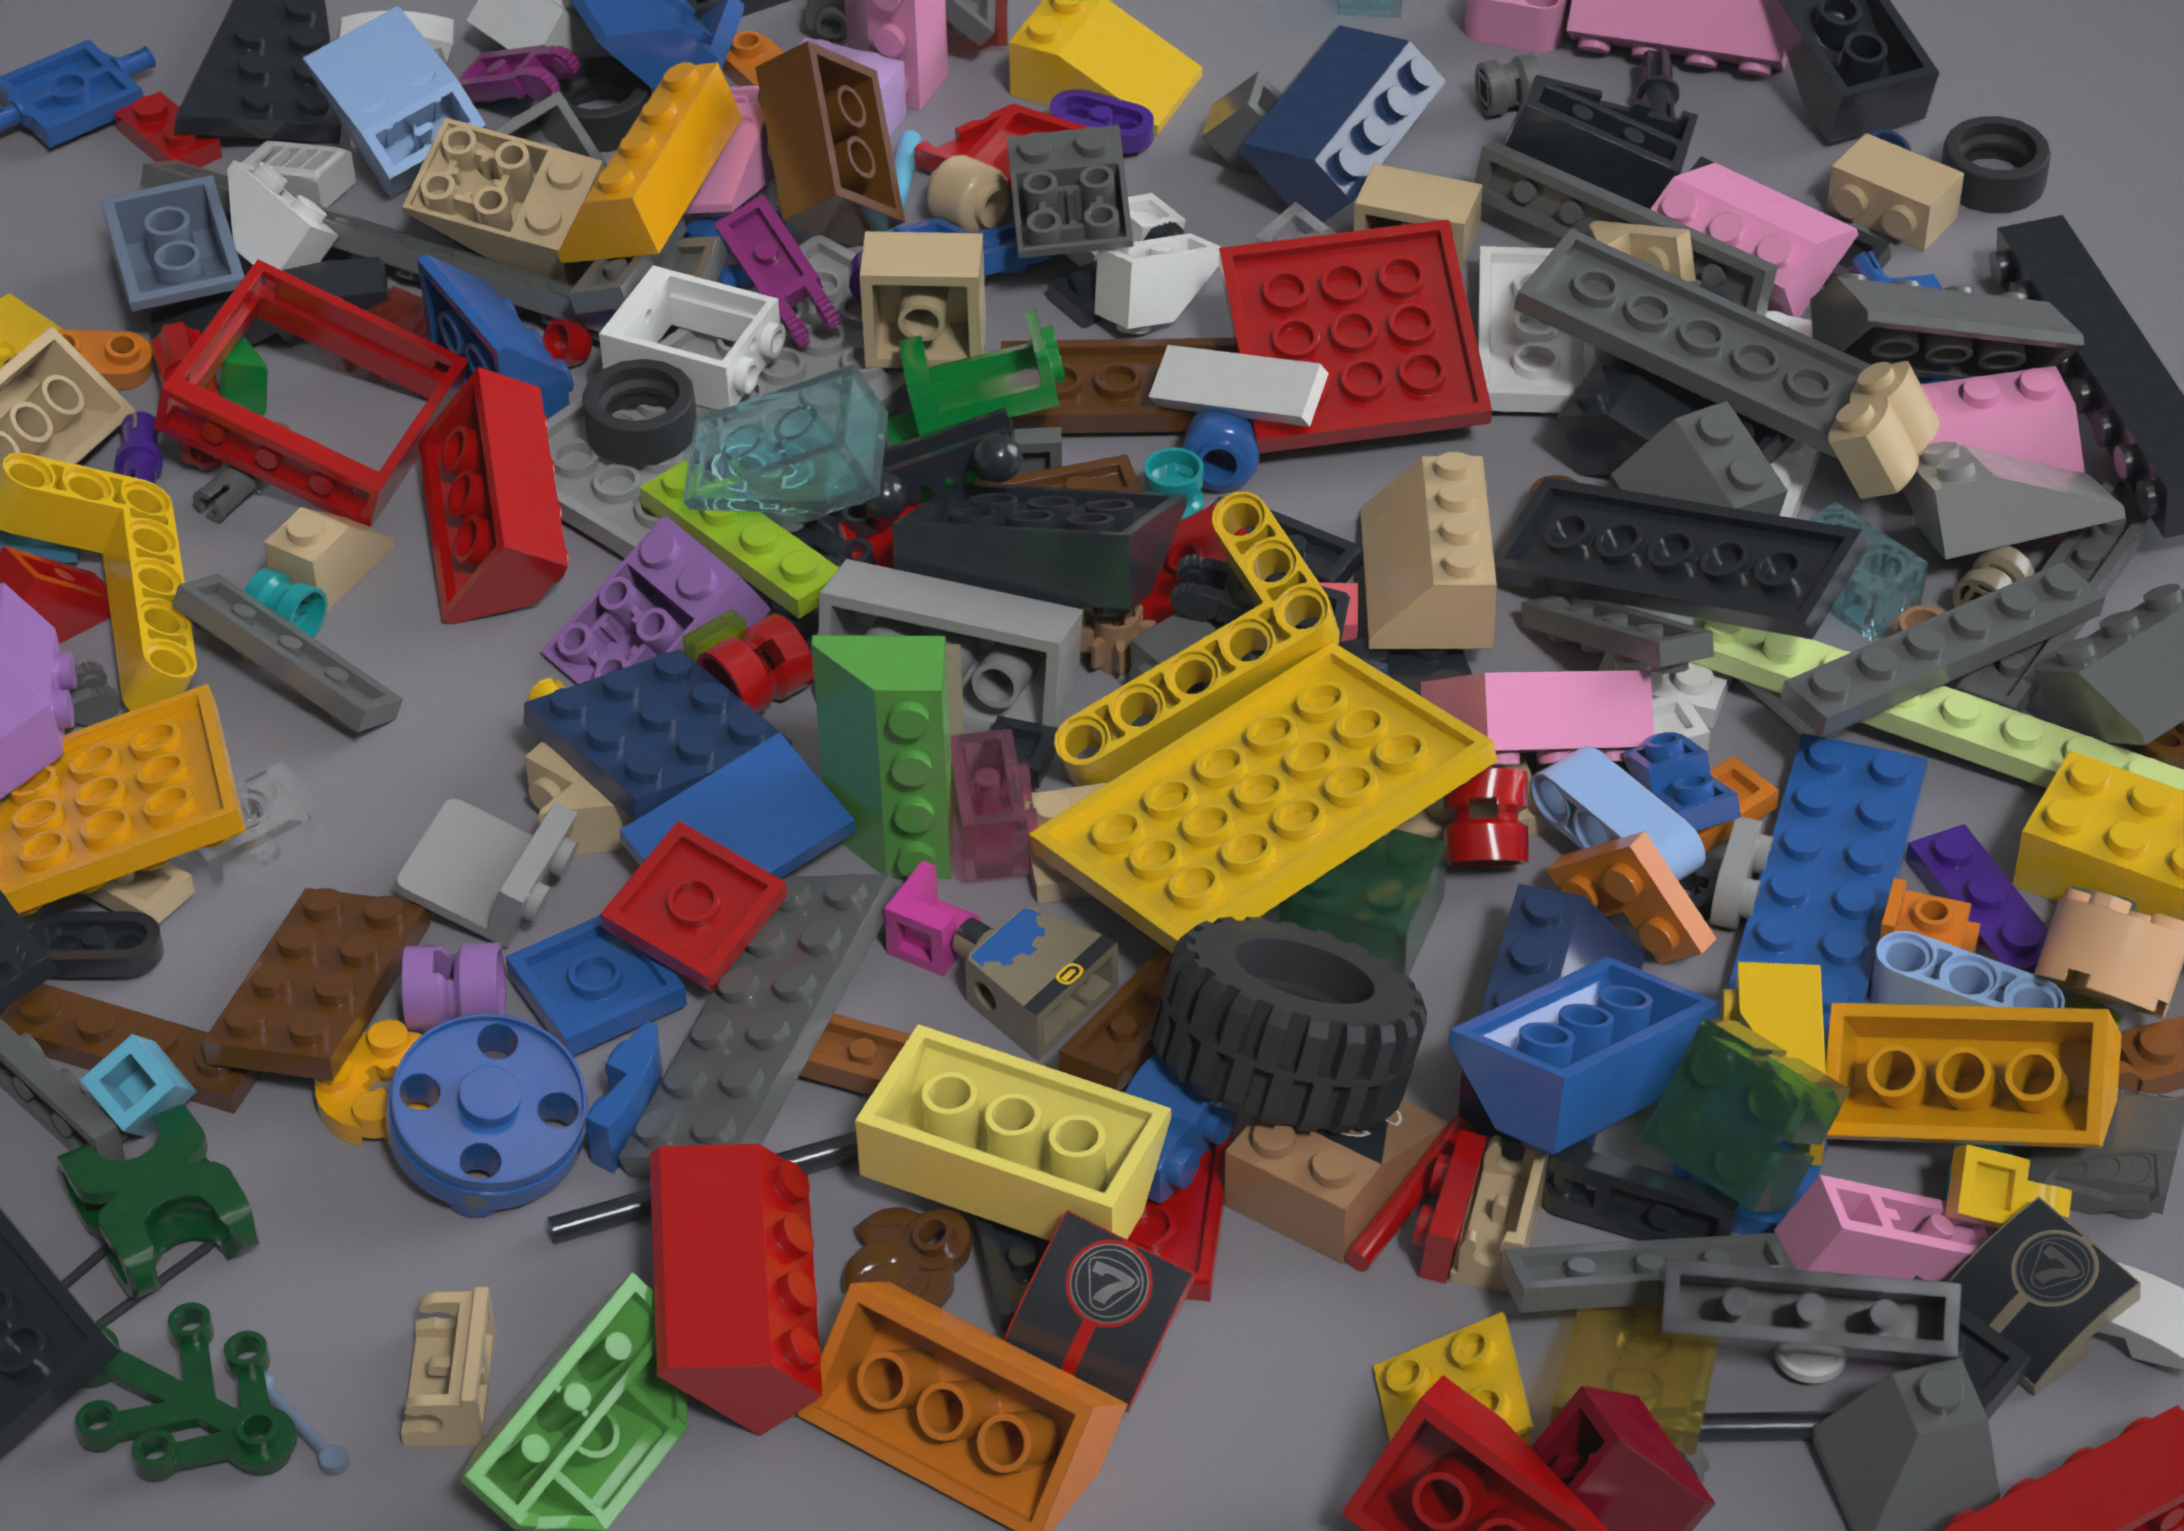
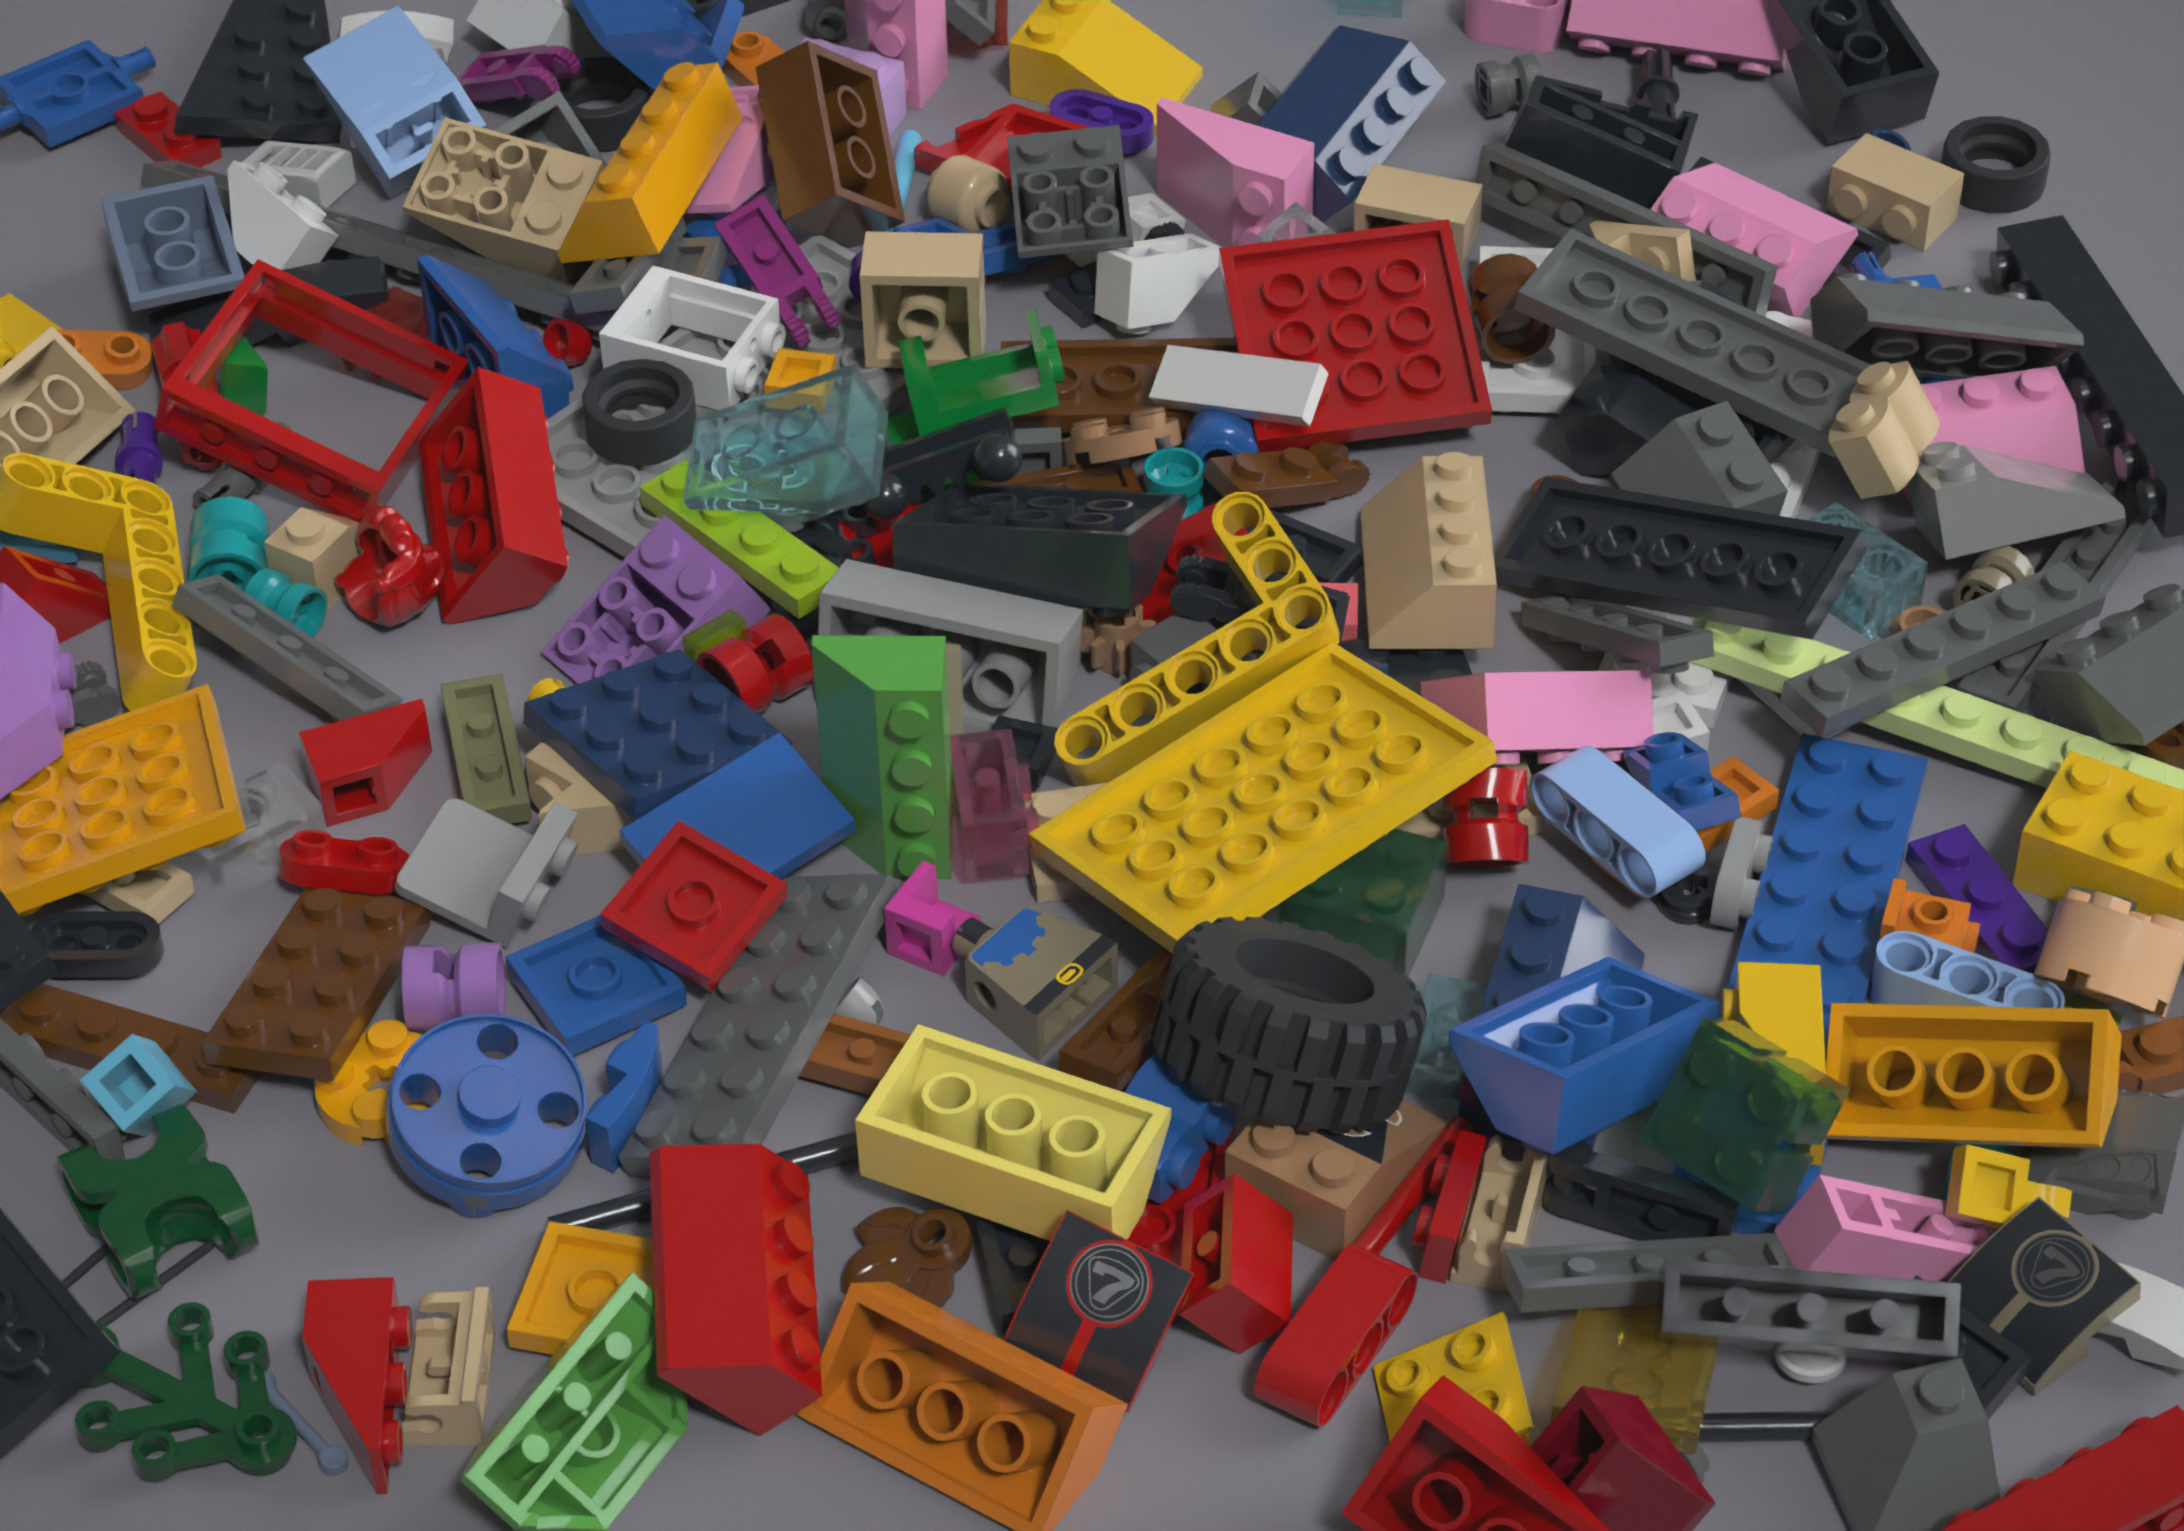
orange plate [1546,831,1717,965] -> none
none -> teal wheel [187,496,270,591]
none -> red plate [278,830,410,895]
none -> red slope [299,699,432,827]
none -> red slope [302,1277,413,1494]
none -> red hair [335,505,449,627]
none -> olive plate [440,673,532,824]
none -> light orange plate [506,1221,654,1355]
none -> light orange plate [764,348,837,410]
none -> light grey hinge [834,977,884,1025]
none -> medium nougat plate [1062,406,1183,465]
none -> bright pink slope [1157,98,1314,247]
none -> red brick [1179,1173,1293,1354]
none -> reddish brown hinge [1203,442,1371,508]
none -> red beam [1254,1243,1418,1428]
none -> clear light blue plate [1406,973,1488,1100]
none -> reddish brown wheel [1466,253,1556,364]

